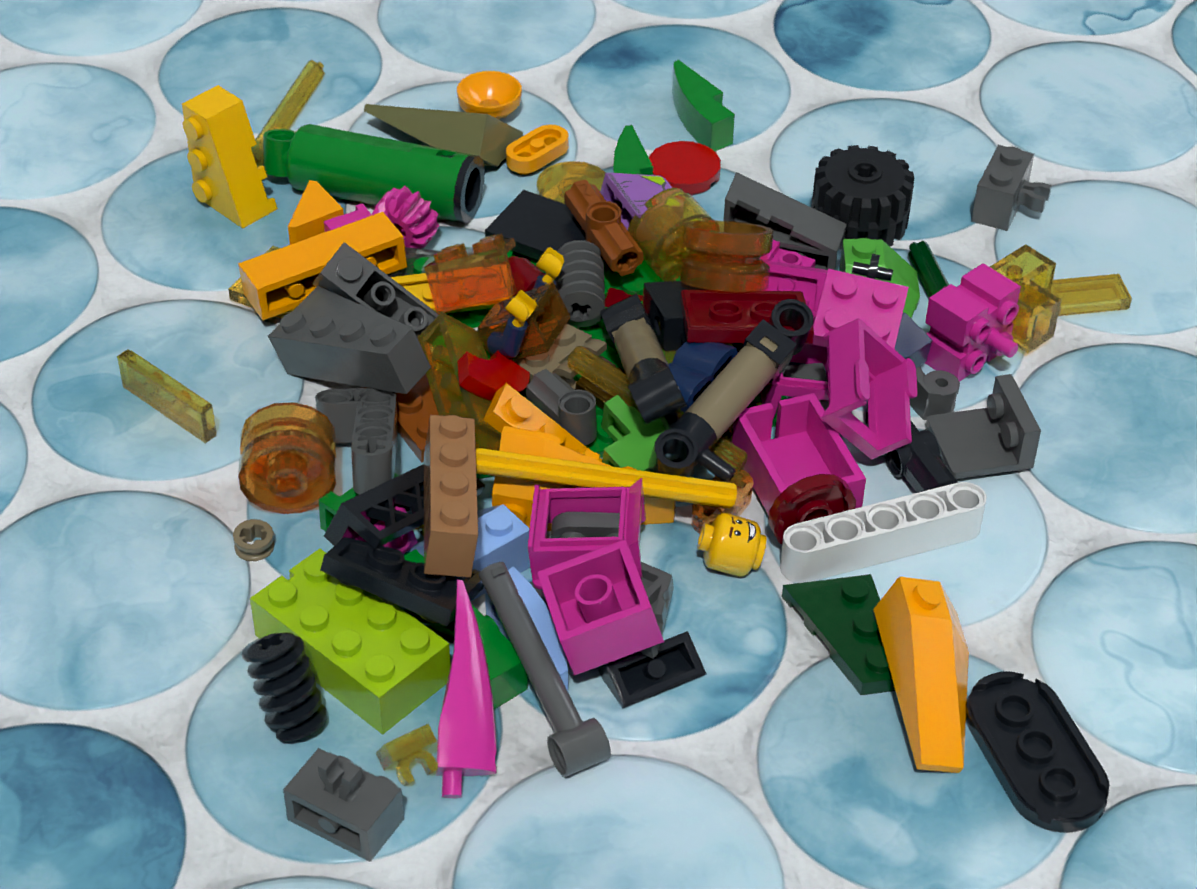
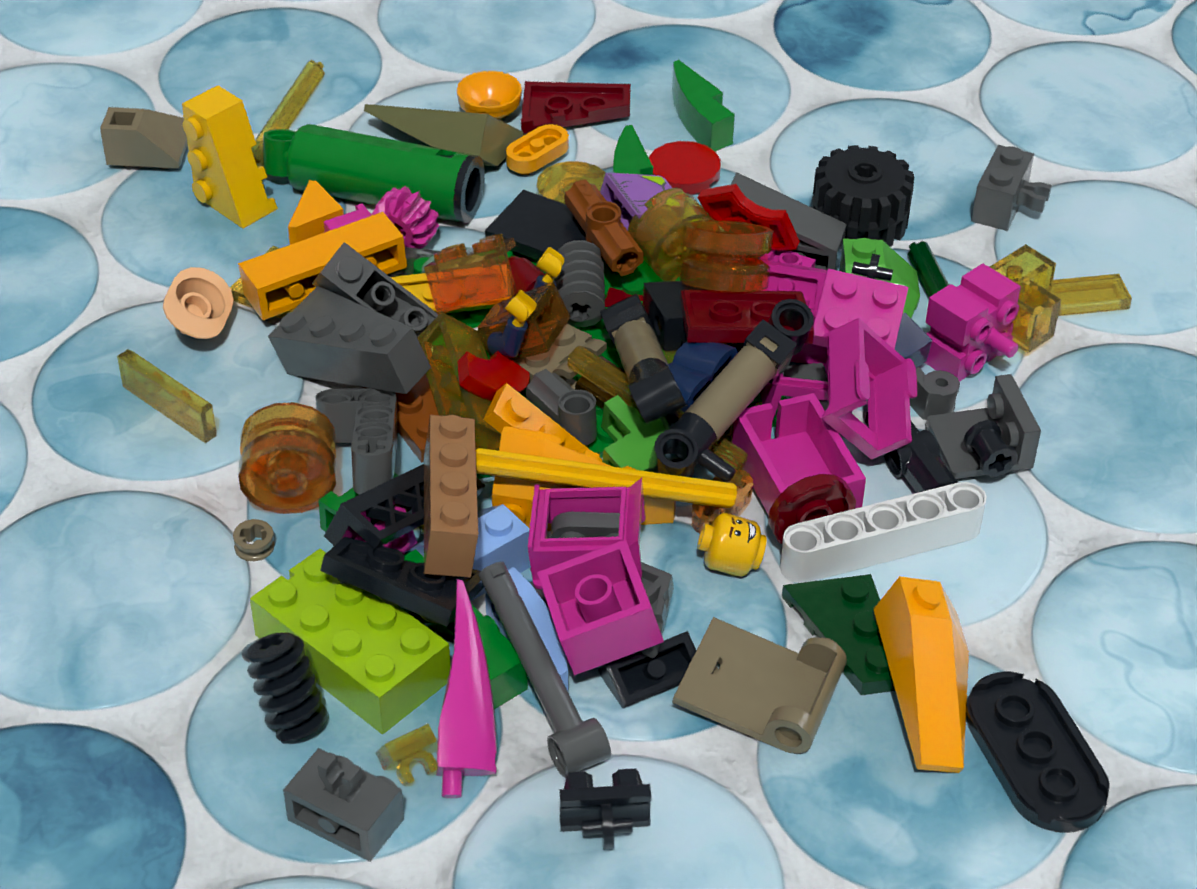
none -> dark tan slope [100,107,188,169]
none -> light nougat piece [163,267,234,339]
none -> dark red wing [521,81,631,134]
none -> black hips [559,768,652,849]
none -> dark tan door [672,617,847,754]
none -> red tile [697,184,800,251]
none -> black bush [963,420,1018,477]

